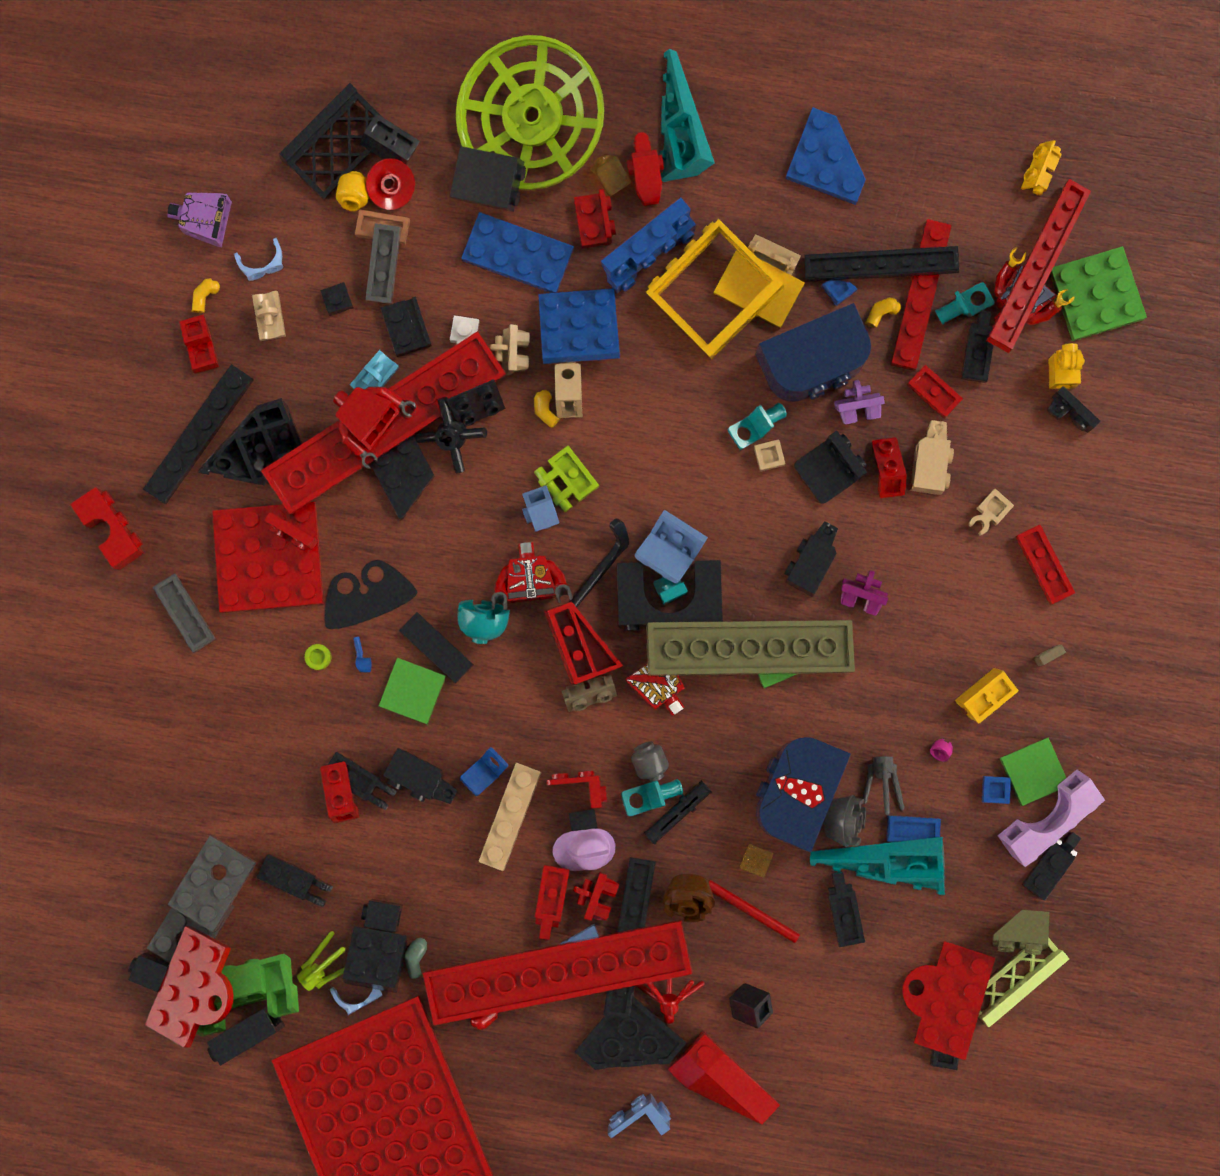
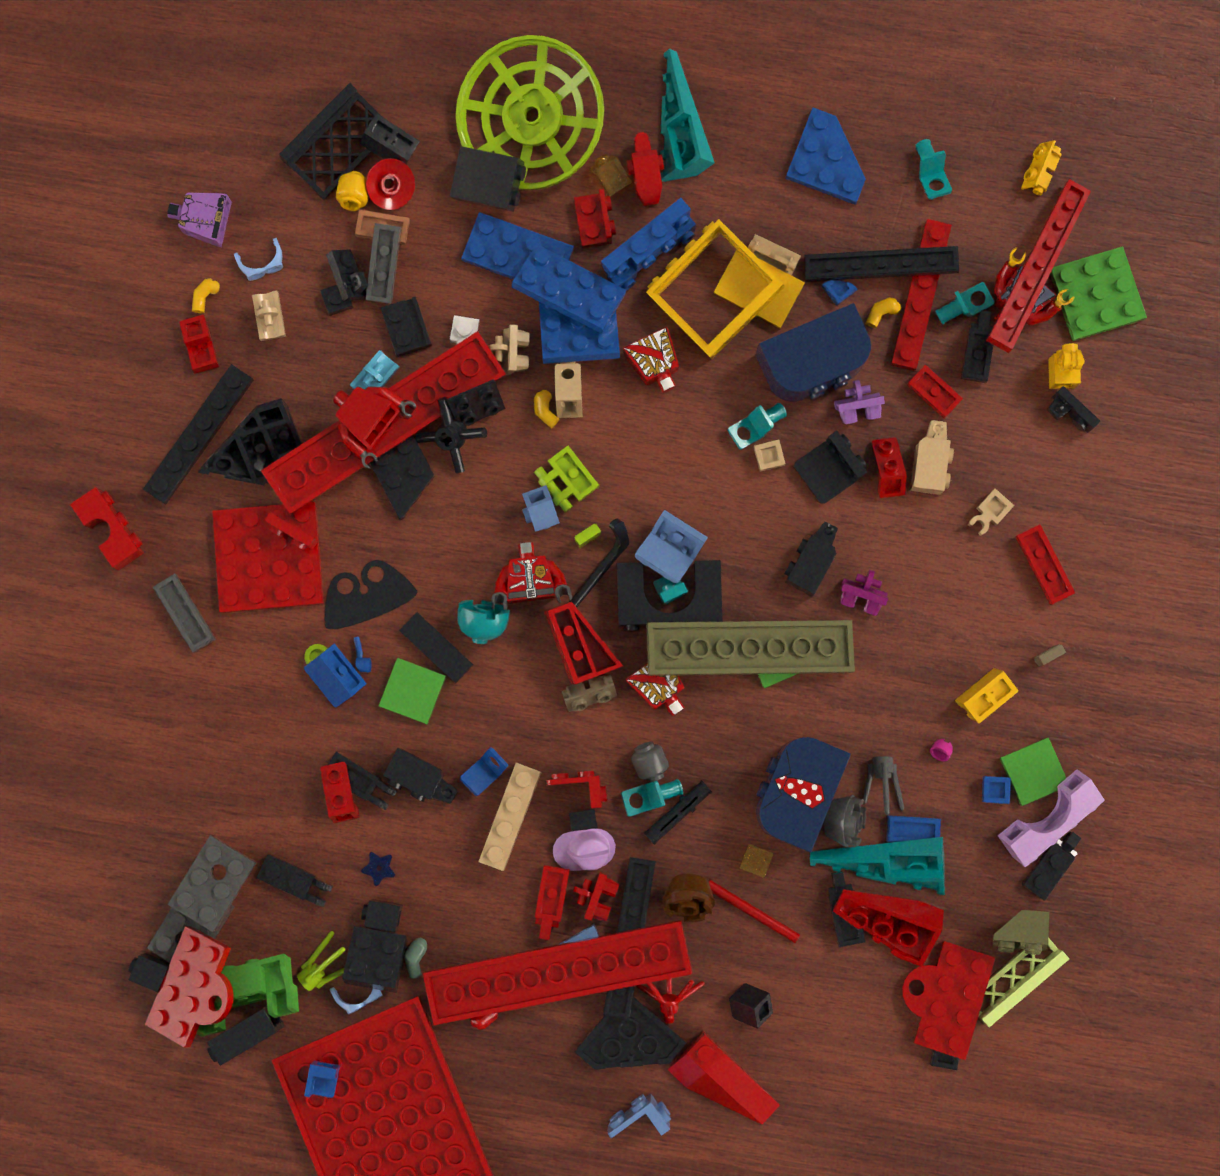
none -> blue panel [304,643,367,708]
none -> blue panel [304,1061,340,1098]
none -> black hinge [326,249,368,301]
none -> clear blue plate [361,852,395,886]
none -> blue plate [512,244,626,334]
none -> lime tile [575,524,601,548]
none -> torso [623,327,679,393]
none -> red wedge [833,889,944,966]
none -> teal bracket [915,139,952,200]

